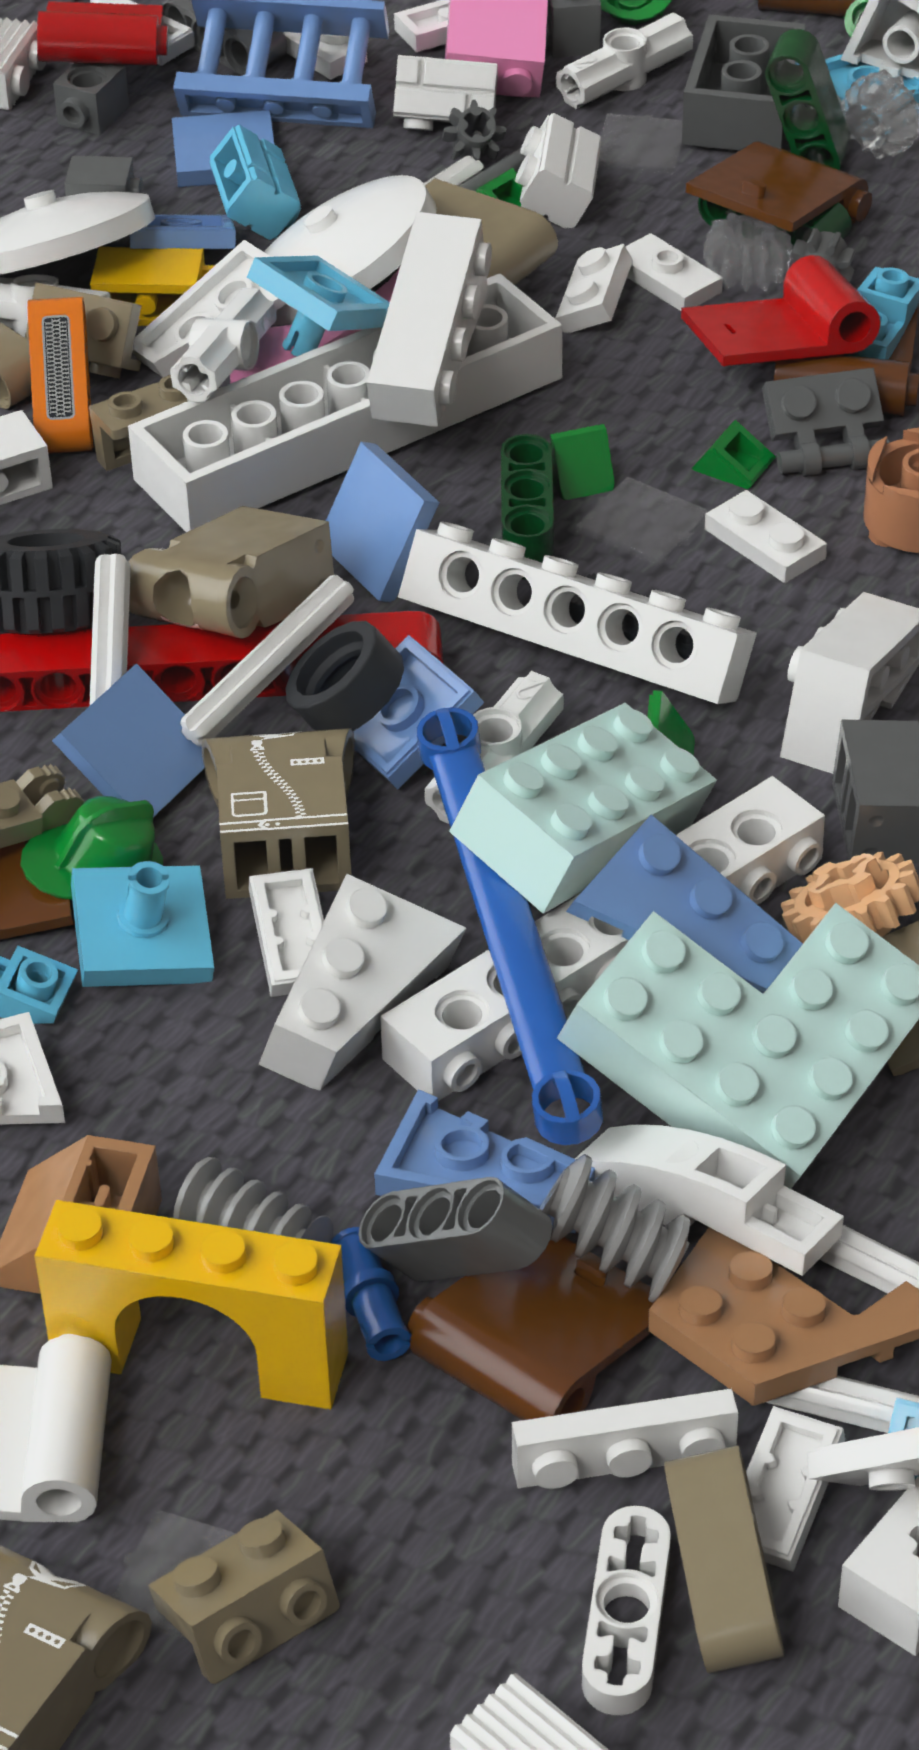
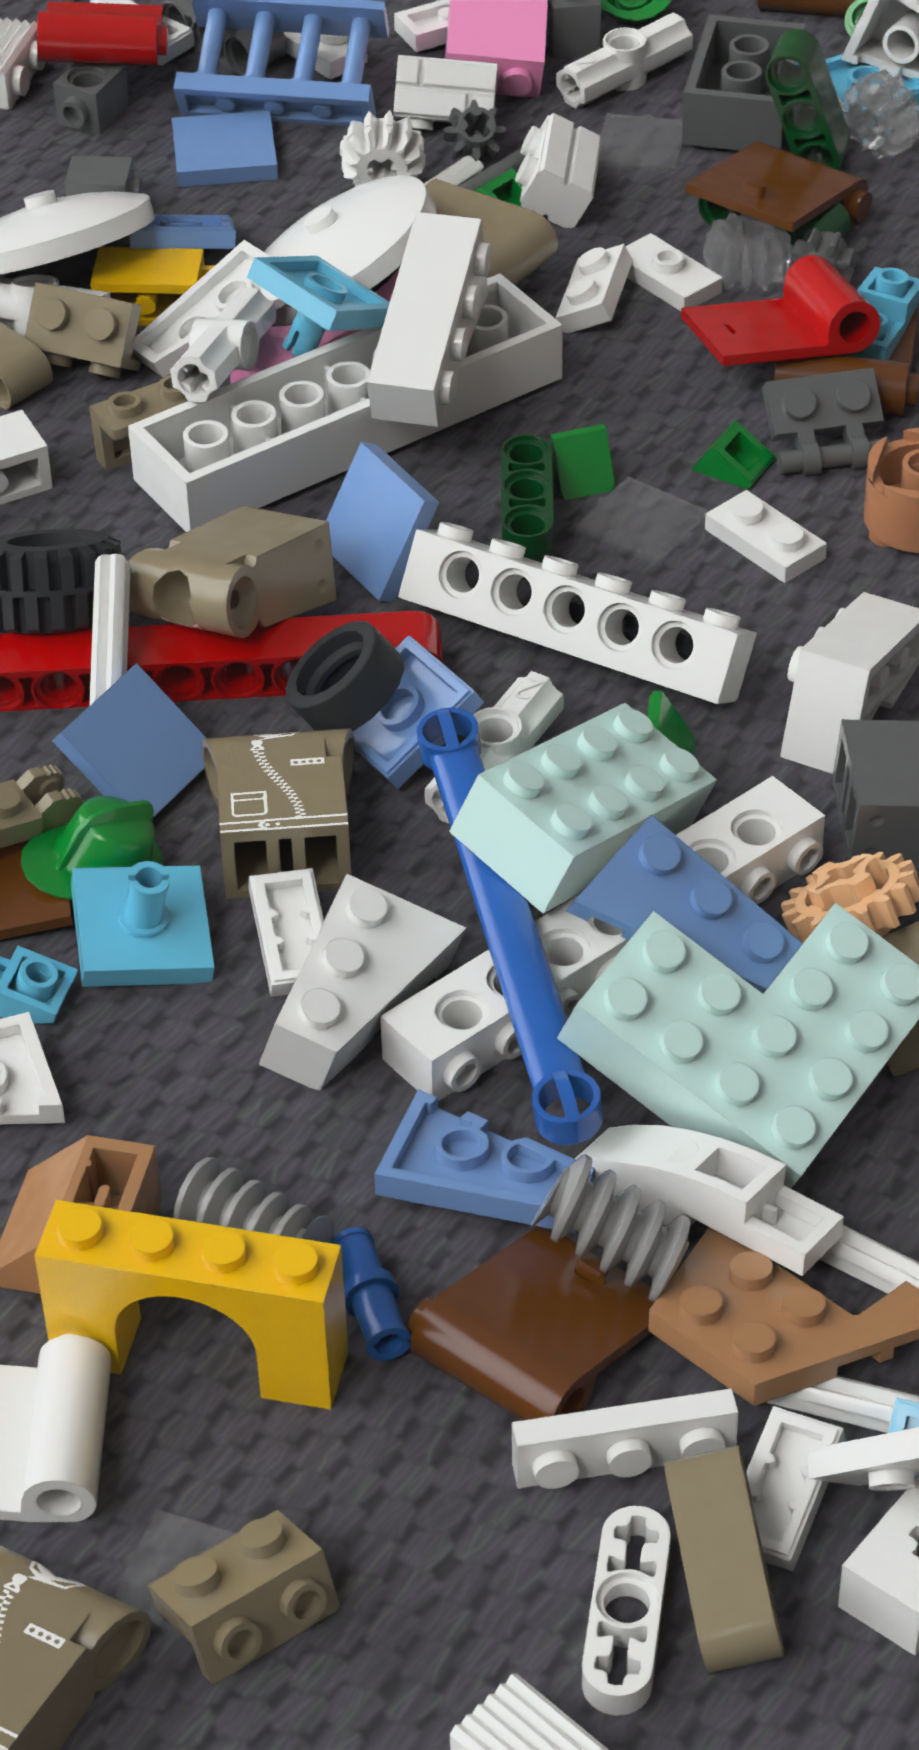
orange beam [27,296,93,454] -> none
white axle [180,575,354,747] -> none
medium azure brick [209,125,301,240] -> none
dark grey beam [358,1177,552,1282] -> none
none -> white gear [340,110,426,187]

